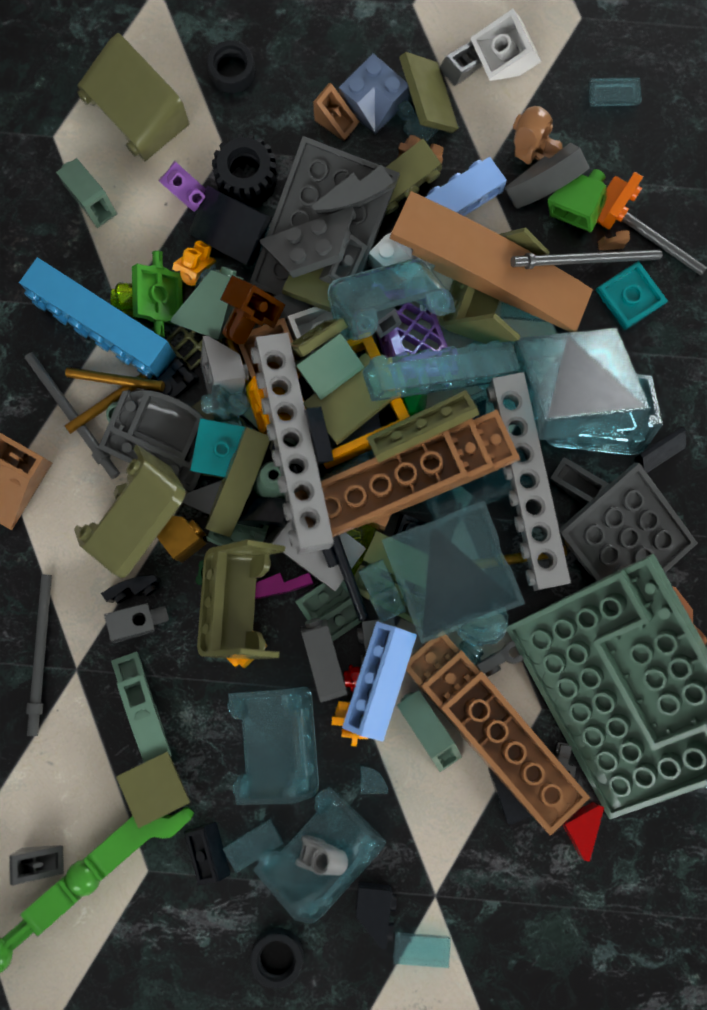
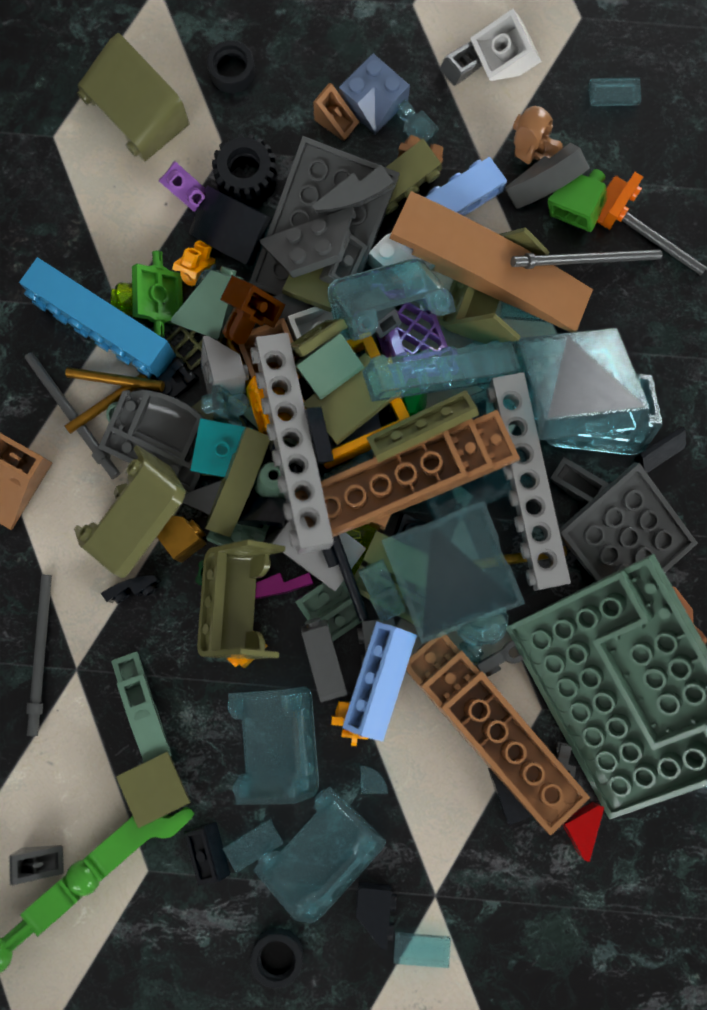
sand green slope [56,158,117,228] -> none
dark grey torso [104,603,169,643] -> none
light grey piece [295,835,348,875] -> none
red plate [344,665,361,692] -> none
sand green slope [397,690,462,772] -> none
olive tile [400,52,459,133] -> none
teal tile [596,261,668,331] -> none
medium nougat tile [598,230,630,250] -> none

